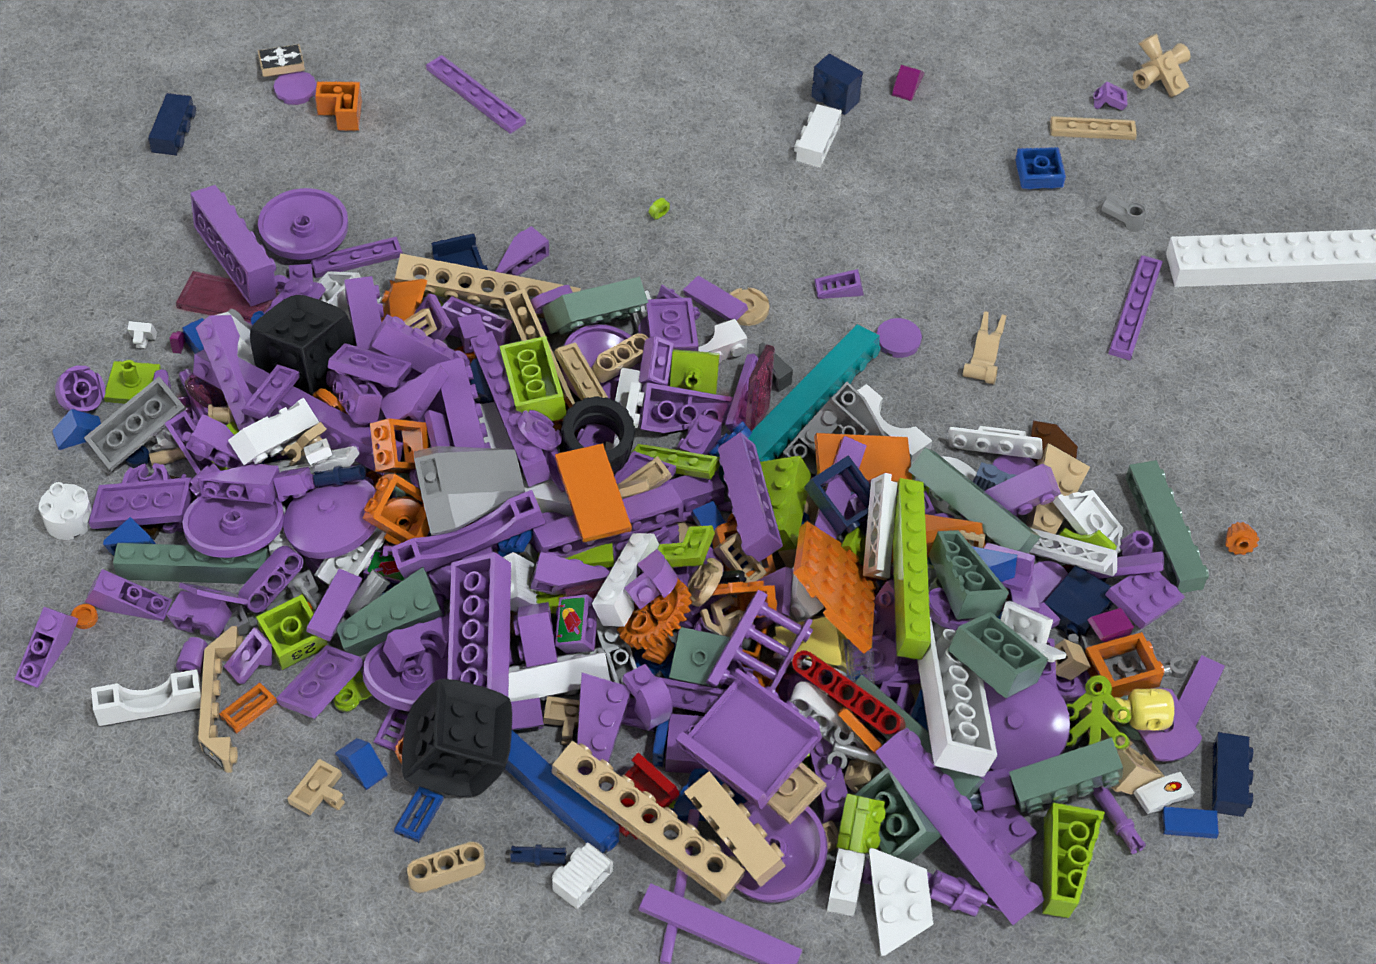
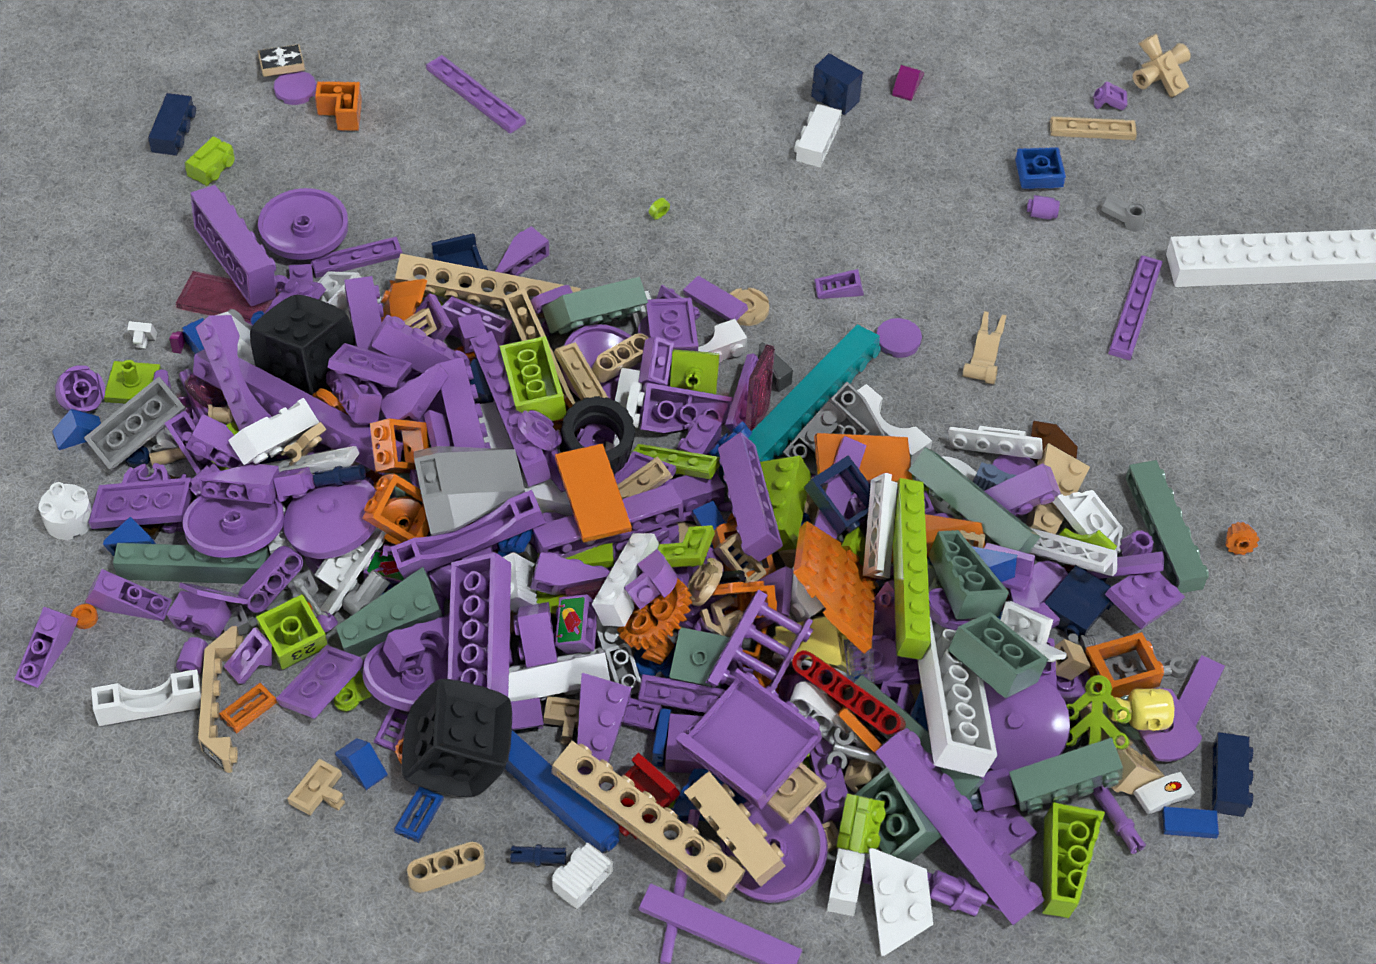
medium lavender tile [243,364,299,420] -> none
white plate [303,438,333,464] -> none
medium lavender tile [306,568,362,641] -> none
tan tile [617,476,650,499] -> none
medium lavender brick [622,664,672,730] -> none
magenta slope [1088,608,1134,642] -> none
none -> lime brick [185,136,235,186]
none -> medium lavender brick [1027,195,1060,220]

